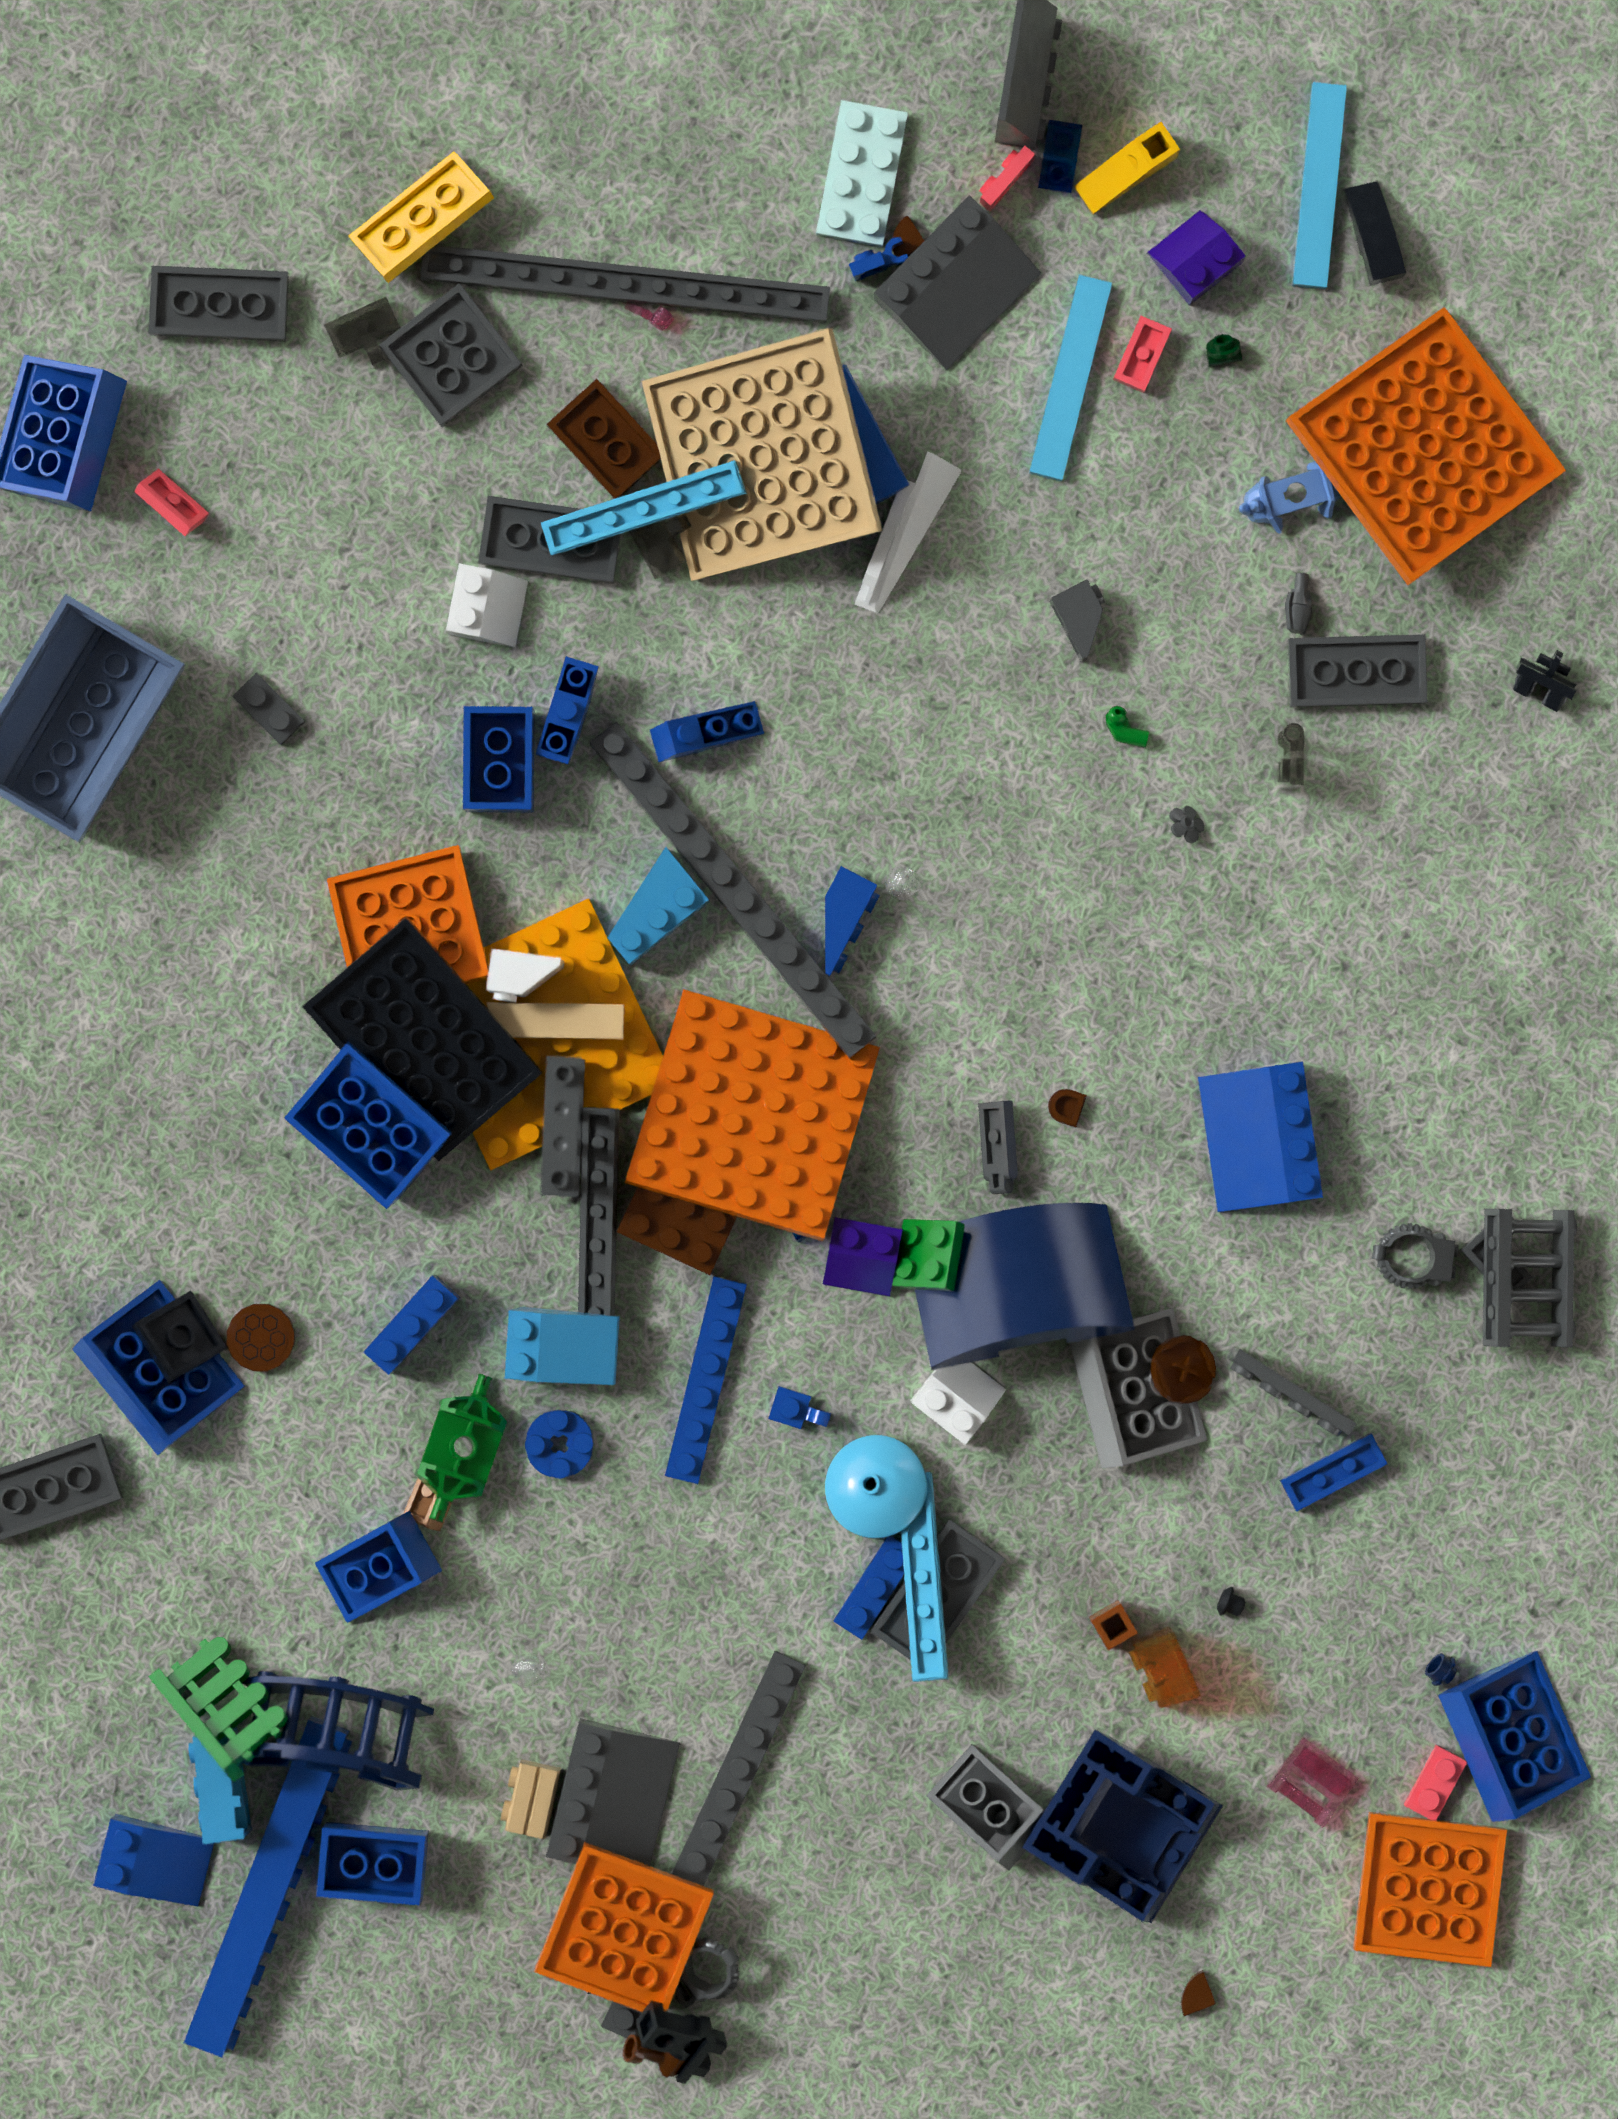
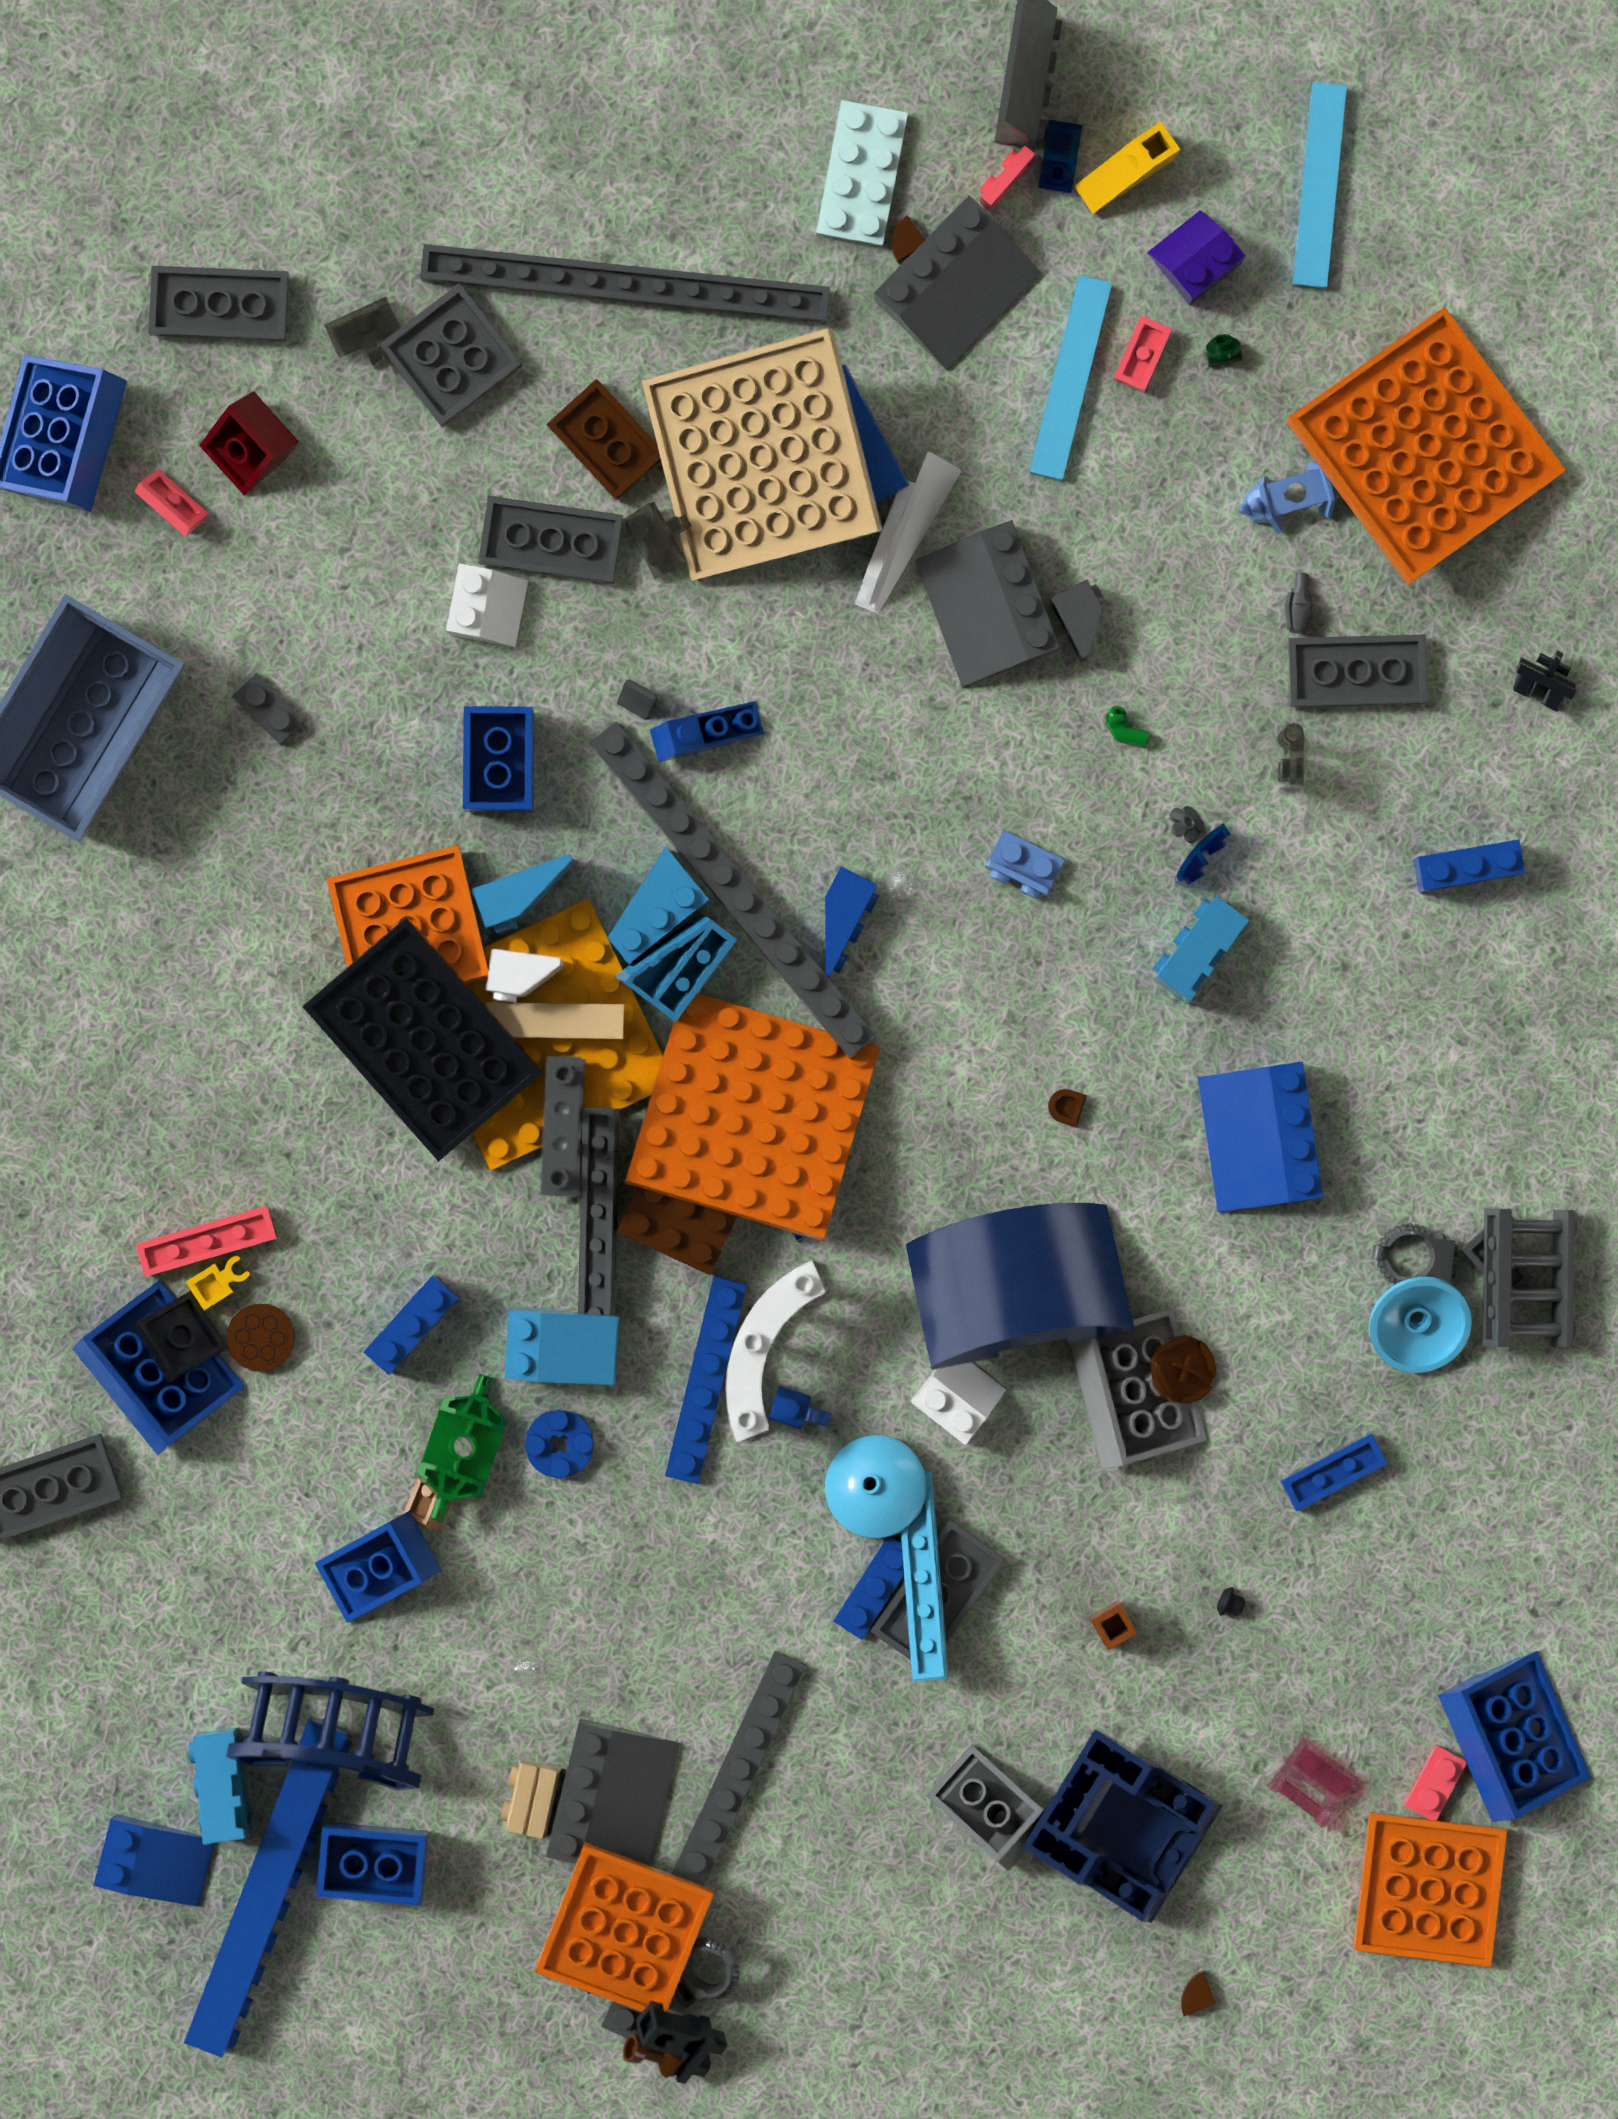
fence [148,1637,288,1783] -> none
blue slope [284,1042,452,1209] -> none
yellow plate [349,151,494,283] -> none
blue slope [535,656,599,765] -> none
medium azure tile [541,460,746,556] -> none
clear pink hand [625,302,674,330] -> none
dark purple slope [823,1217,902,1296] -> none
blue plate [849,237,908,282] -> none
green plate [892,1219,965,1291] -> none
dark grey hinge [978,1100,1018,1194] -> none
clear orange slope [1128,1626,1201,1708] -> none
dark grey plate [1227,1347,1356,1437] -> none
black slope [1344,181,1406,286] -> none
dark blue plate [1425,1653,1457,1686] -> none
none -> coral plate [135,1206,278,1277]
none -> yellow plate [186,1256,250,1311]
none -> dark red slope [199,391,299,496]
none -> dark azure slope [472,854,575,935]
none -> dark azure wedge [614,914,737,1022]
none -> dark grey slope [617,679,658,720]
none -> white fence [726,1260,825,1442]
none -> dark grey slope [915,520,1060,687]
none -> medium blue bracket [985,830,1064,900]
none -> dark azure wedge [1152,896,1249,1004]
none -> clear blue slope [1174,823,1231,885]
none -> medium azure dish [1369,1277,1472,1373]
none -> blue brick [1413,839,1525,893]

